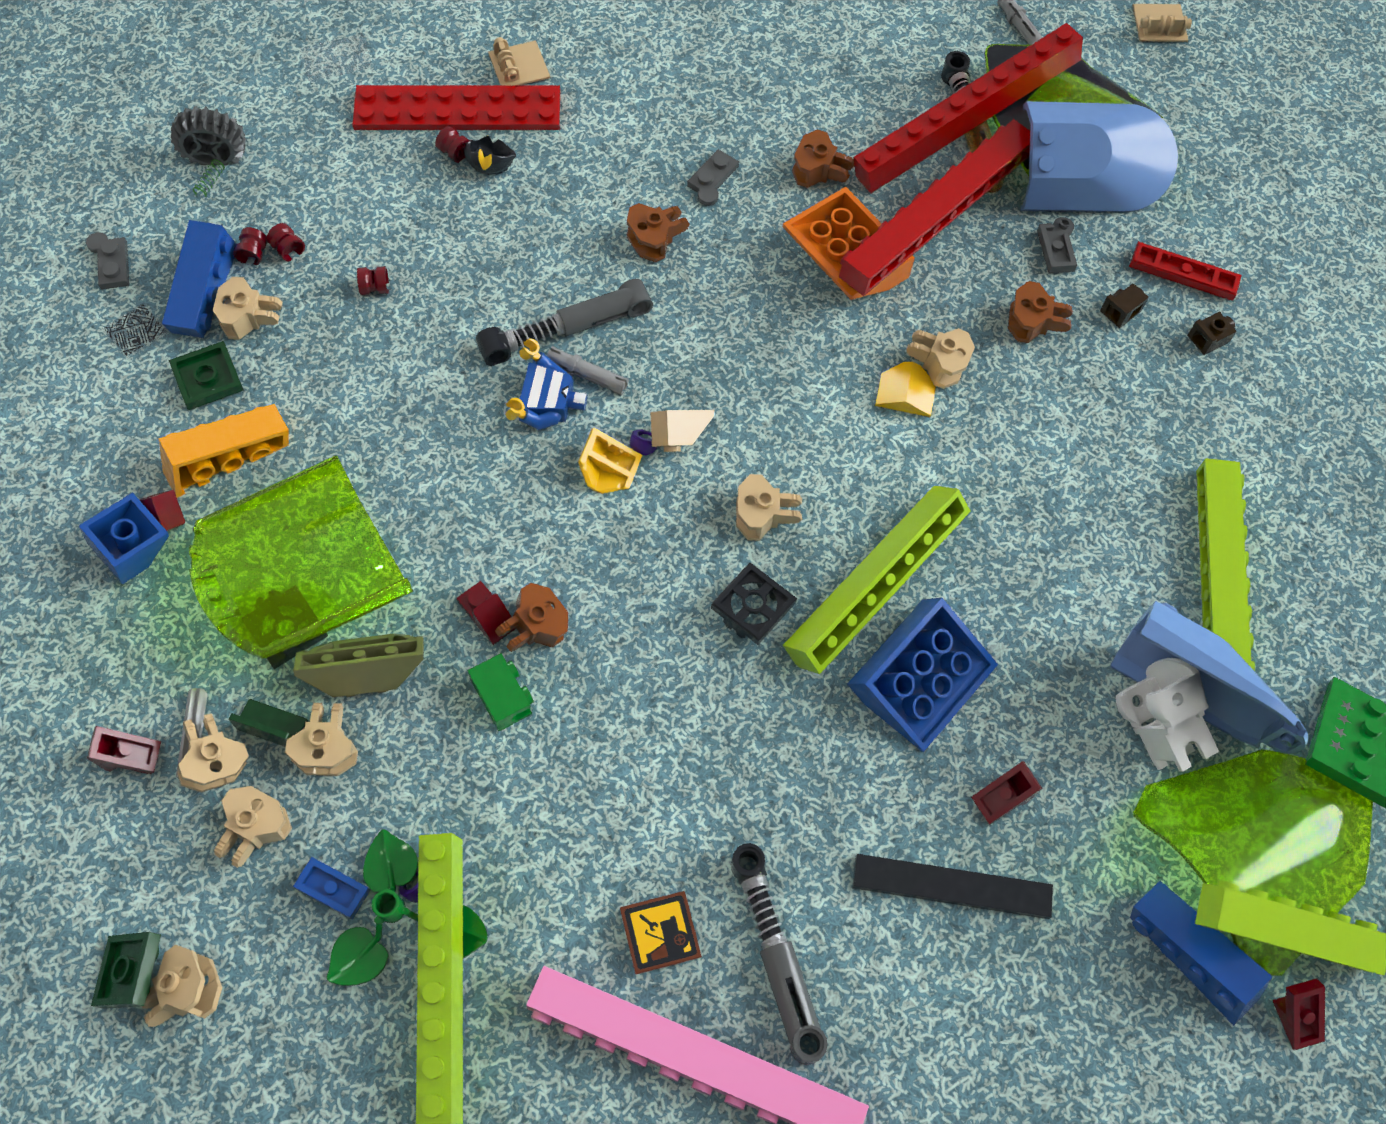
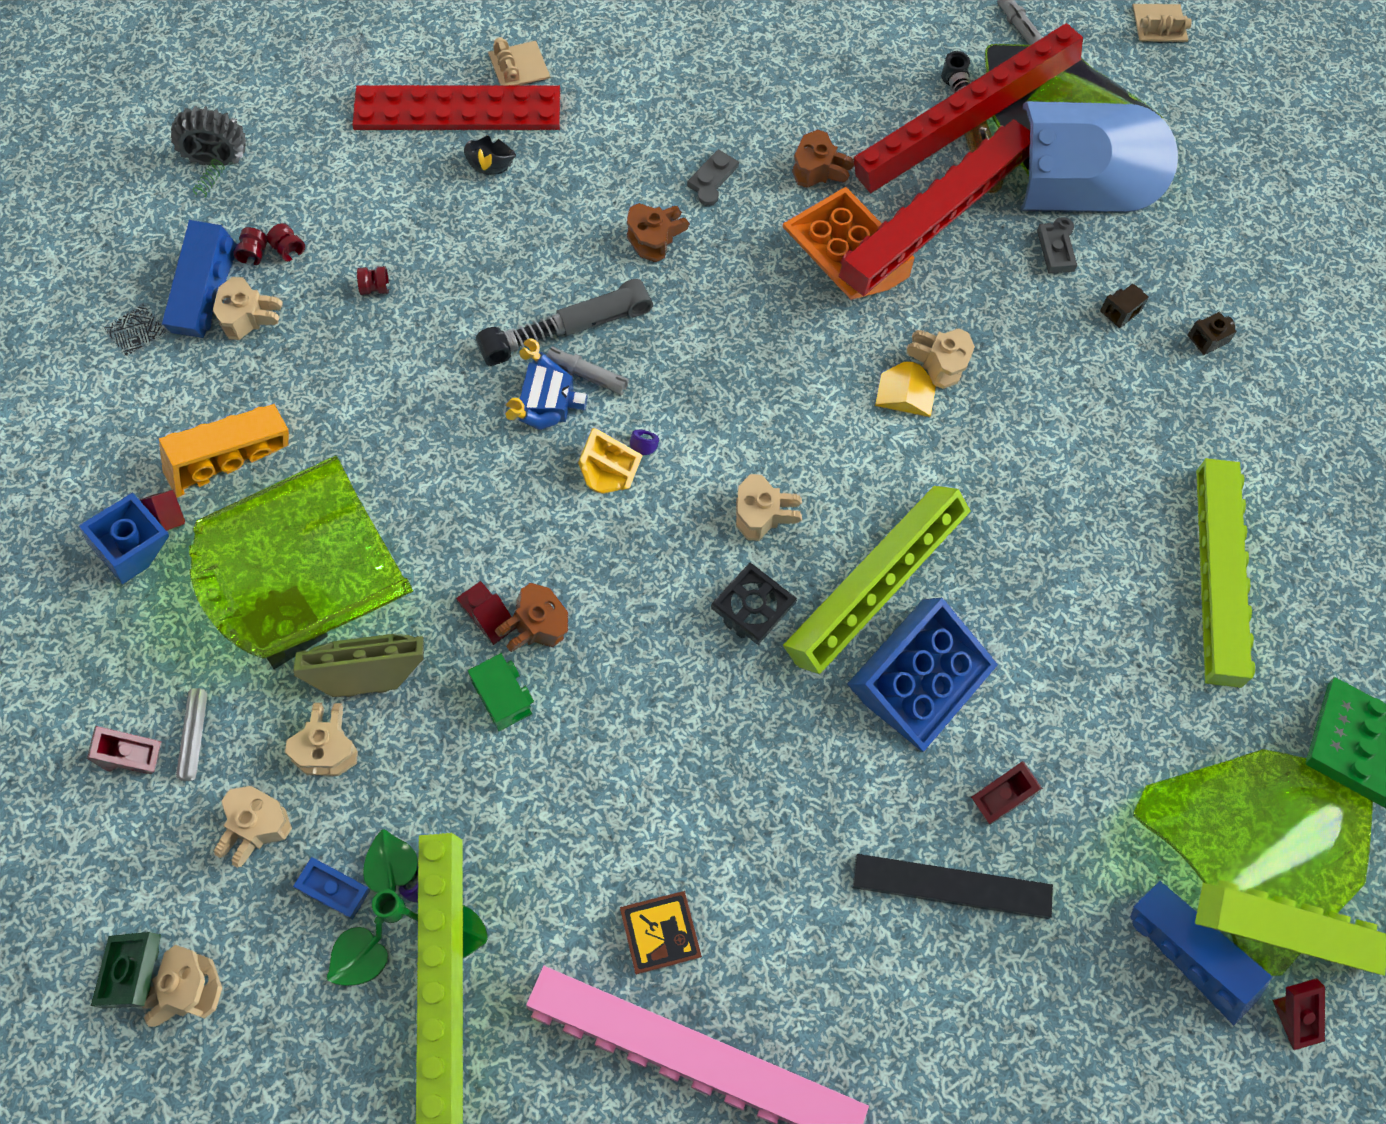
dark grey hinge [86,232,129,290] -> none
dark green plate [169,341,244,410] -> none
tan hinge [177,713,249,792] -> none
dark green panel [228,699,309,747] -> none
dark red wheel [435,126,470,163] -> none
slope [651,410,714,452] -> none
piece [731,843,828,1065] -> none
dark orange hinge [1008,281,1073,343] -> none
medium blue windscreen [1111,601,1308,754] -> none
white piece [1116,658,1219,772] -> none
red plate [1129,241,1242,301] -> none

